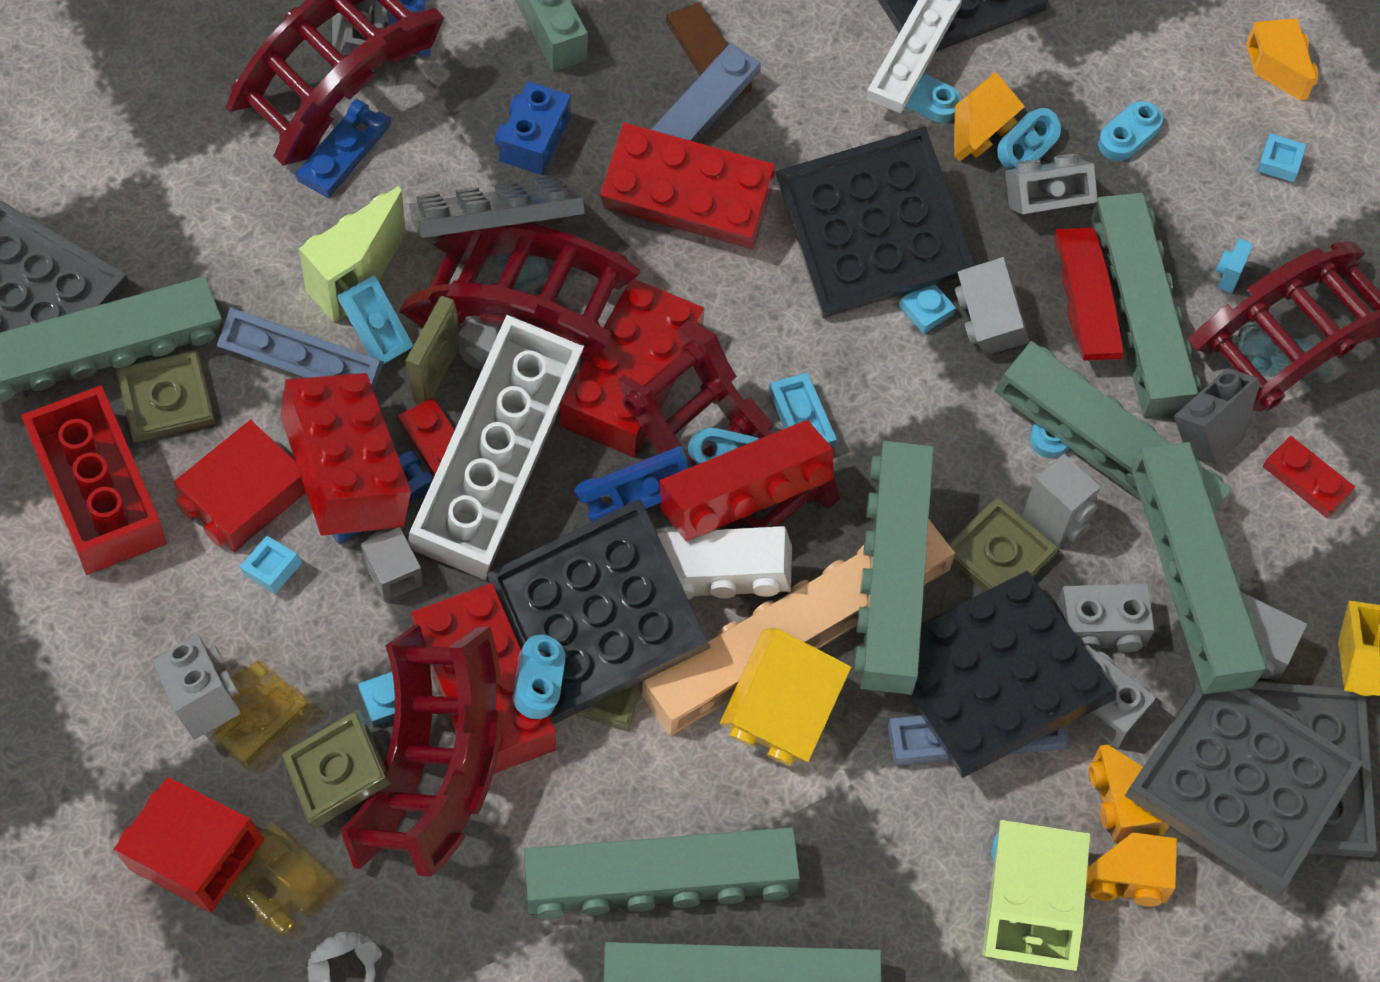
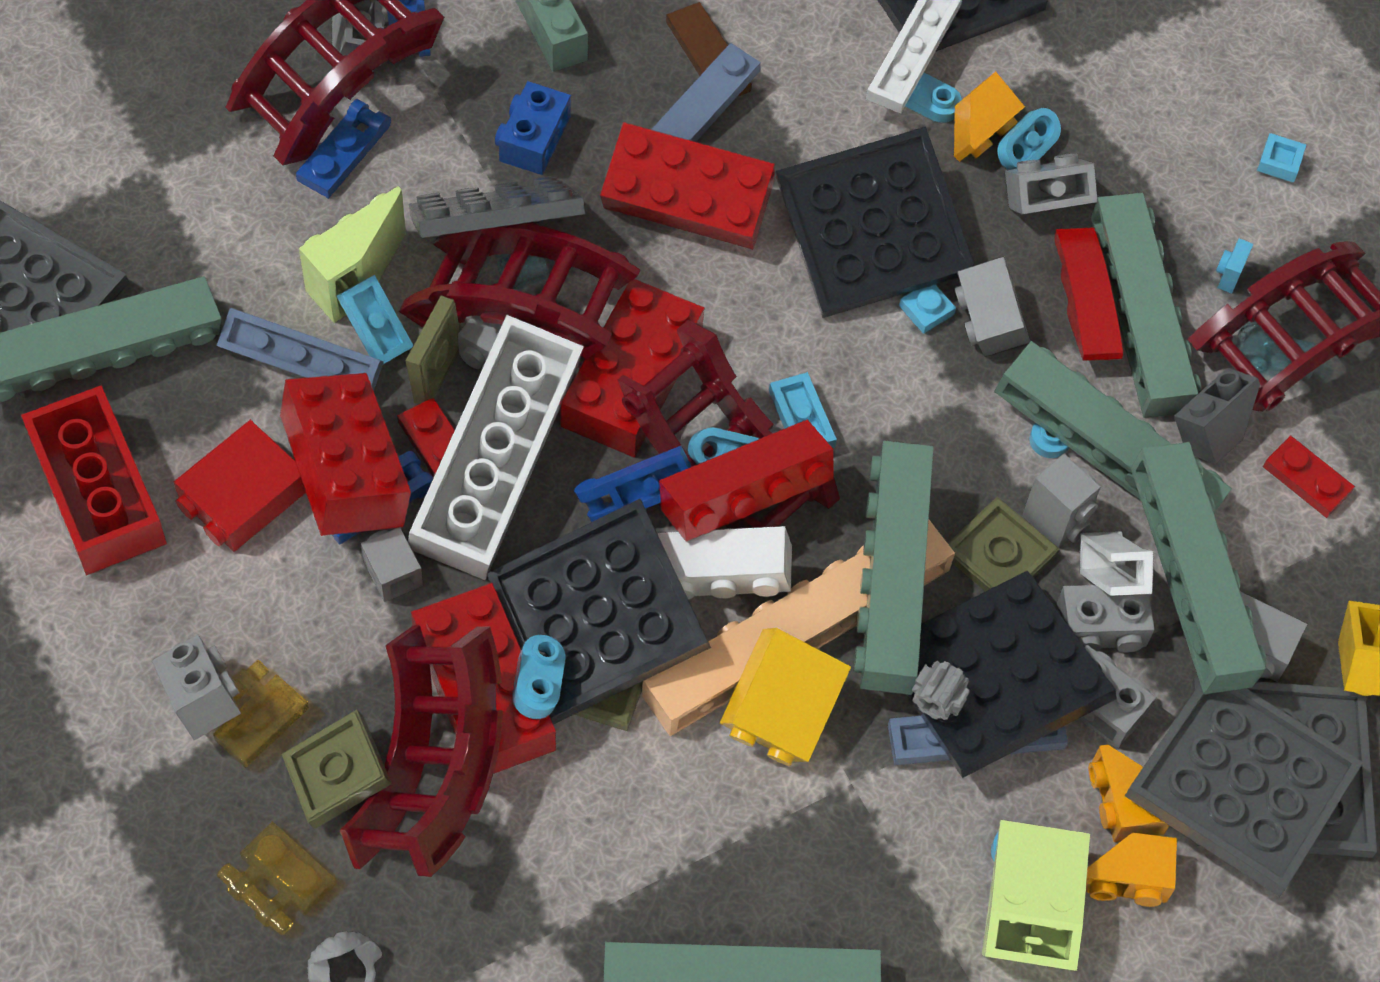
red brick [113,777,264,913] -> none
olive tile [116,350,215,443] -> none
medium azure plate [239,536,302,594] -> none
medium azure plate [358,672,395,727] -> none
sand green brick [524,827,800,919] -> none
medium azure plate [1098,101,1163,161] -> none
light orange slope [1246,18,1318,100] -> none
none -> light grey gear [912,661,970,720]
none -> white window [1080,531,1153,596]

